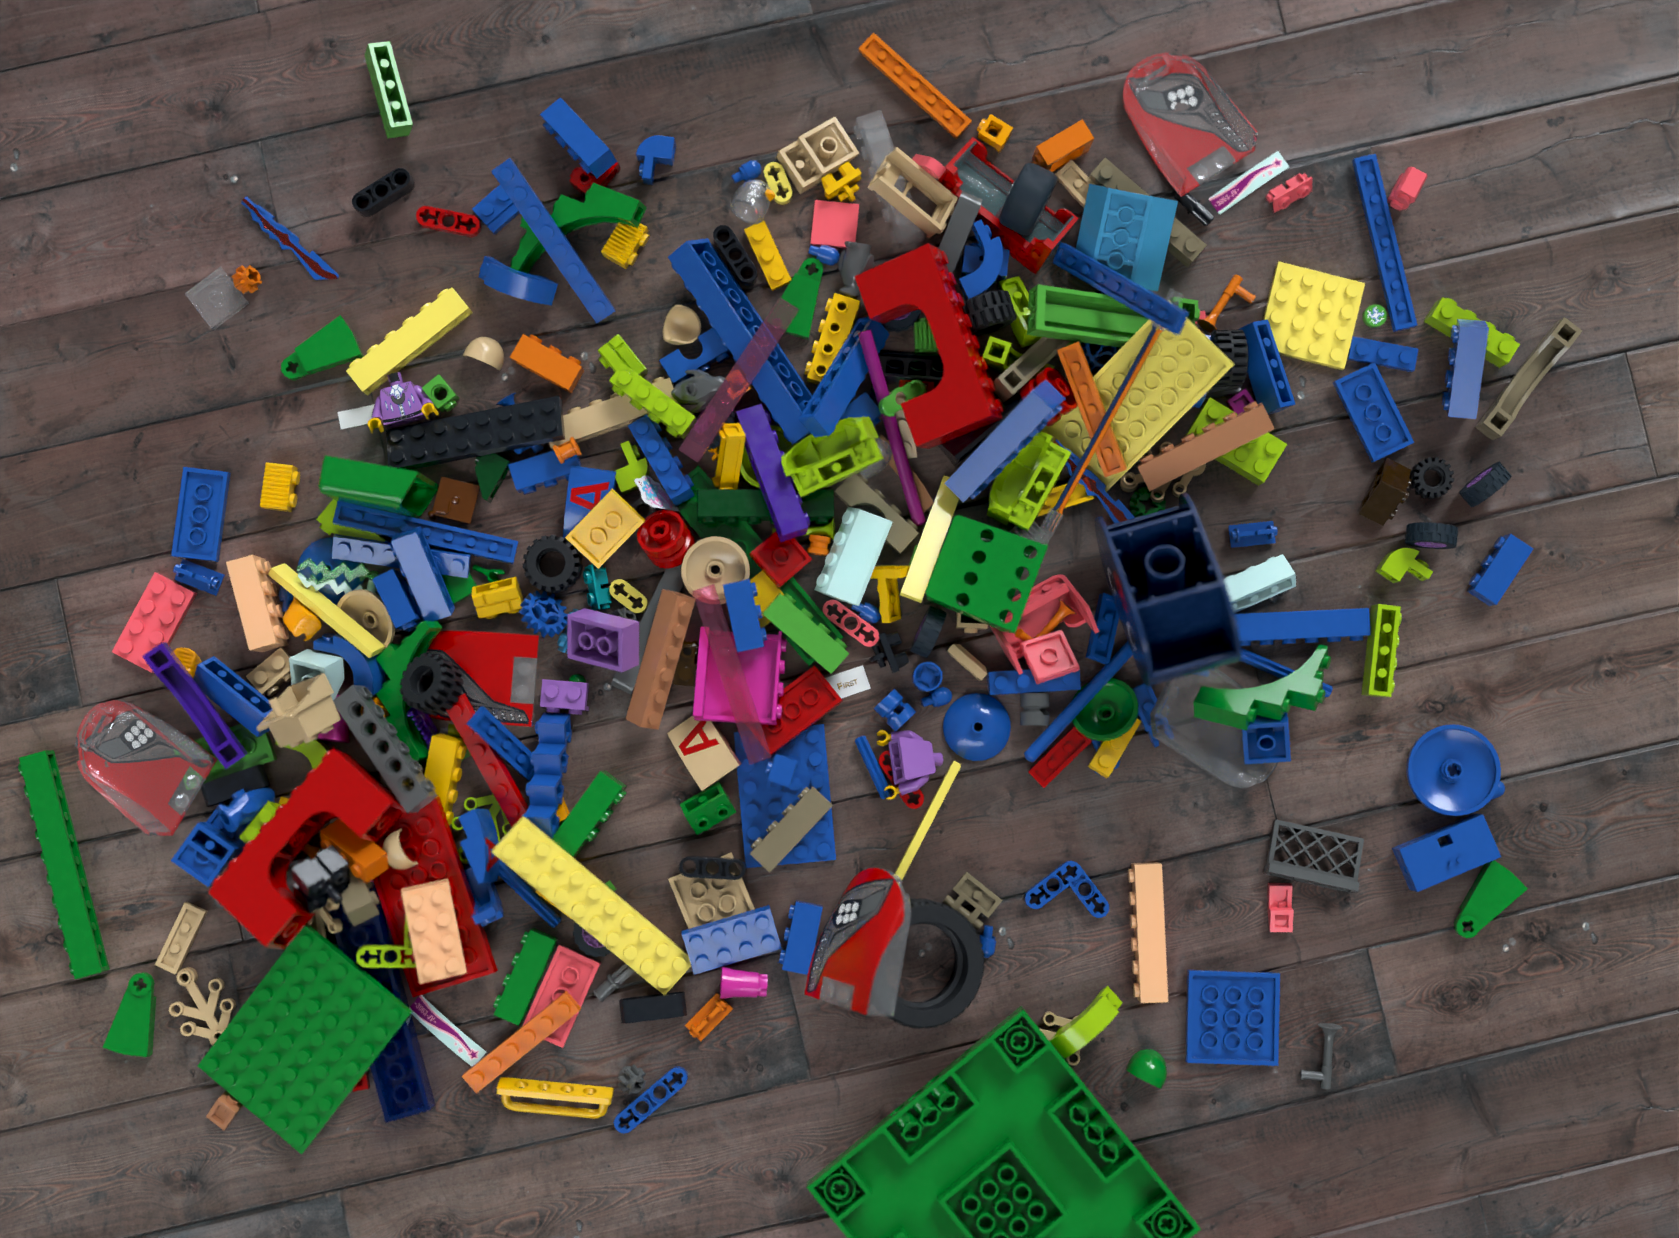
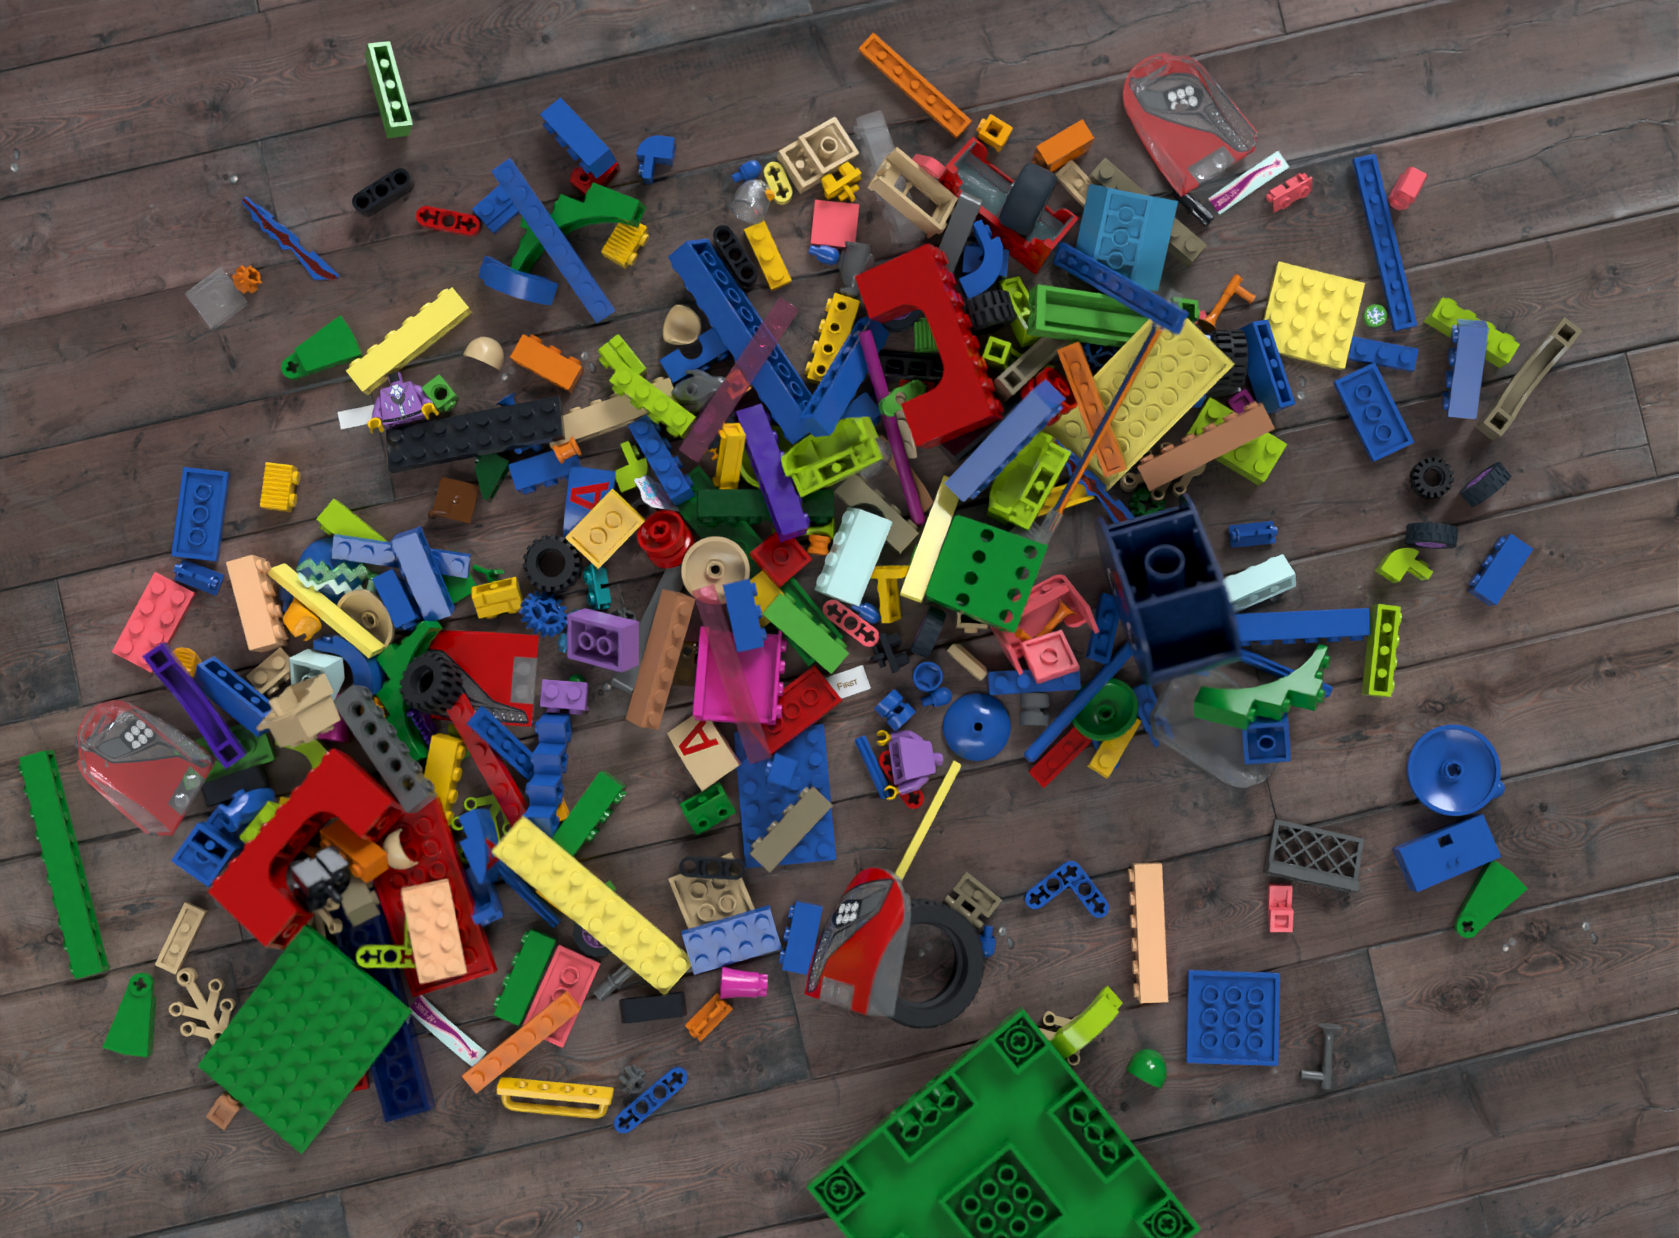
green piece [319,456,439,518] -> none
blue plate [333,501,518,564] -> none
light yellow beam [609,579,648,614] -> none
green piece [767,258,823,340] -> none
dark brown brick [1359,458,1412,526] -> none

